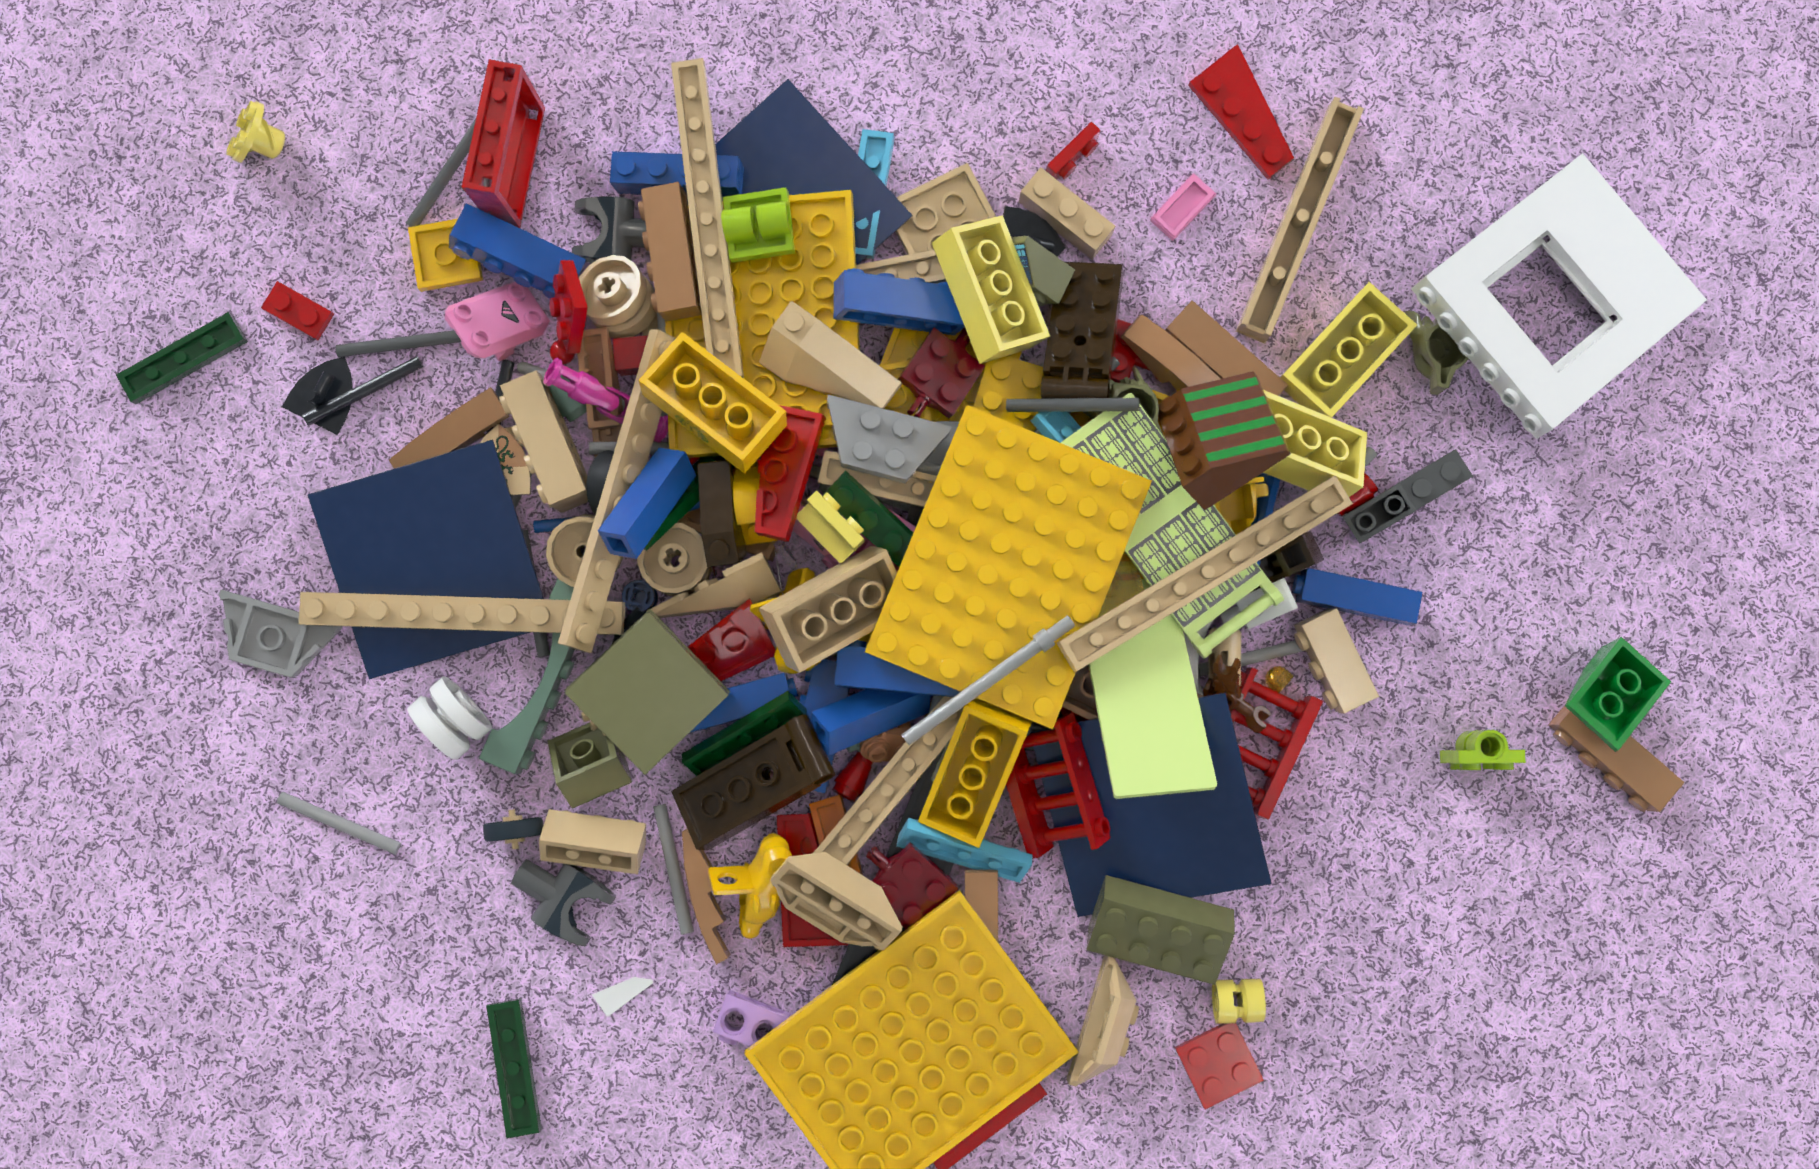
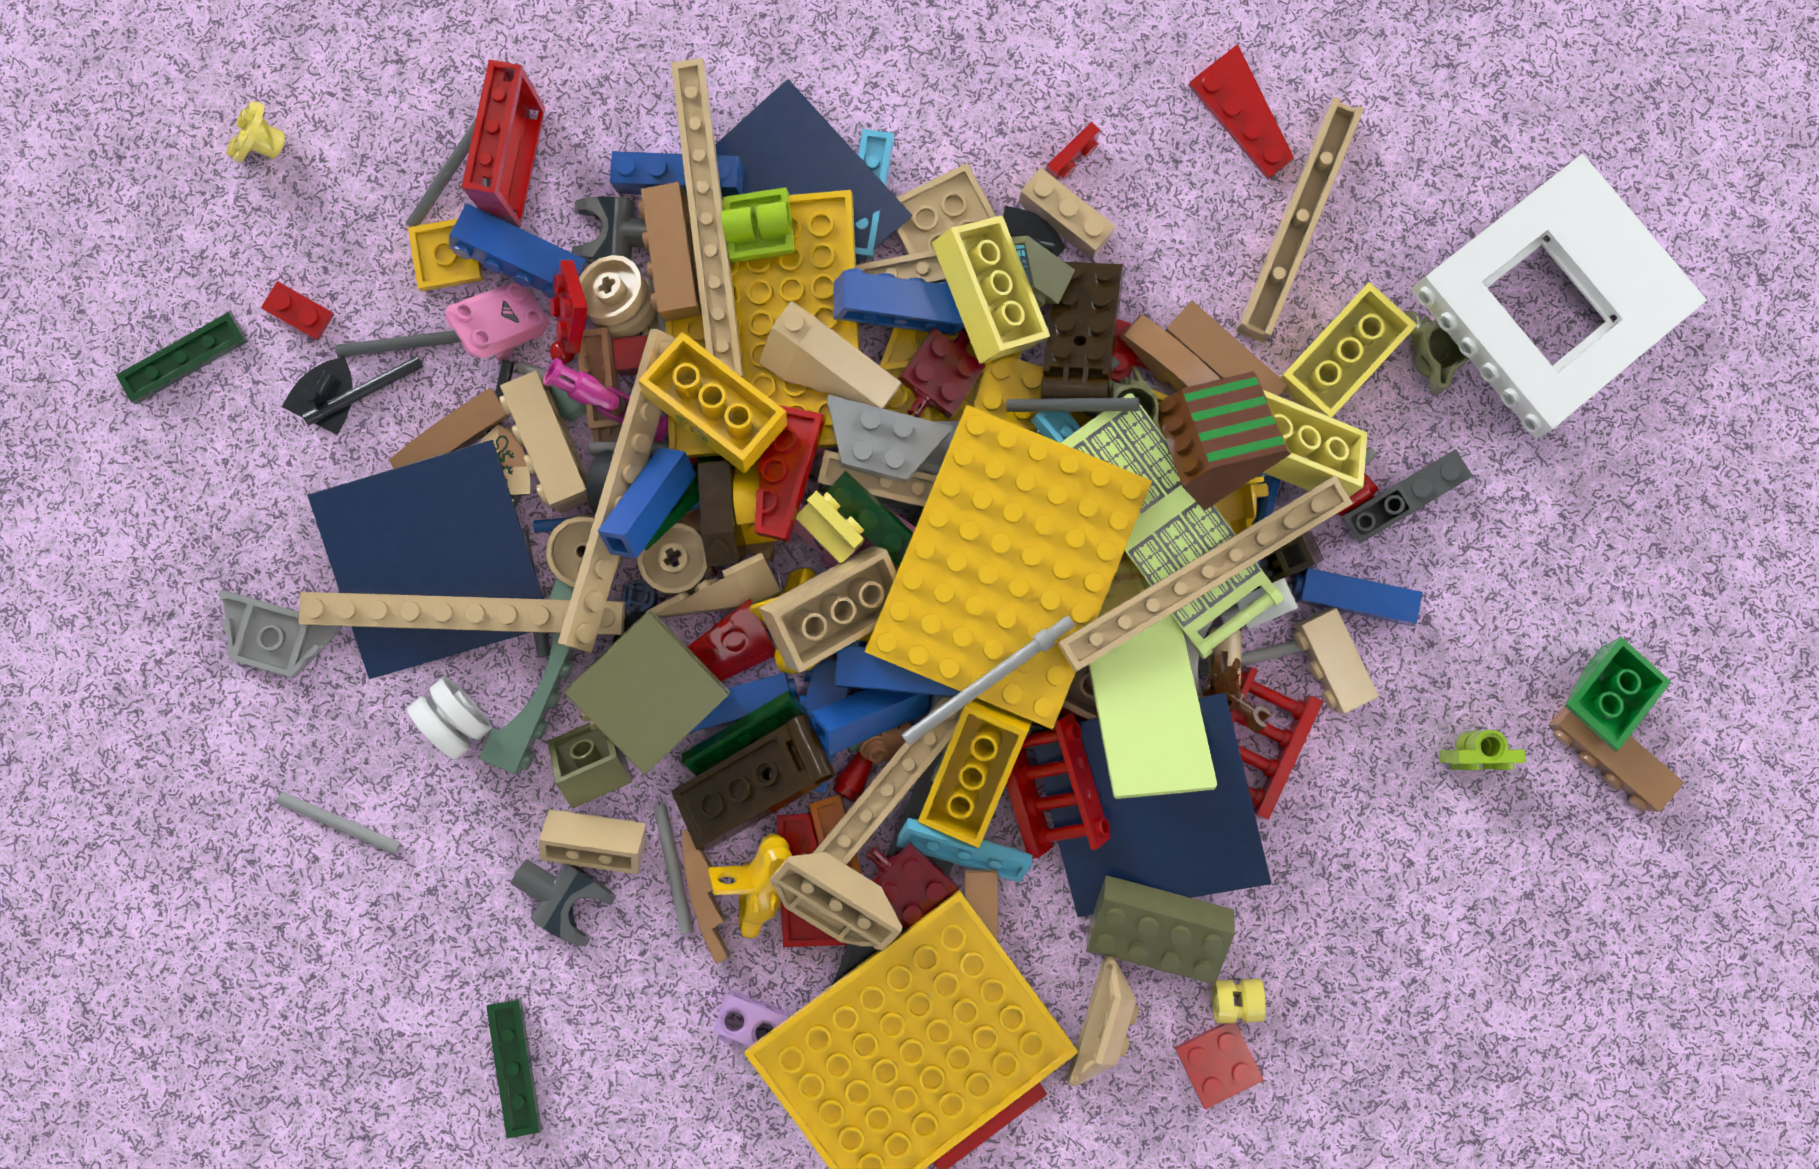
black wheel [483,809,544,849] -> none
white sticker [592,977,653,1016] -> none
bright pink tile [1150,173,1216,241] -> none
clear yellow hinge [1265,666,1294,693] -> none

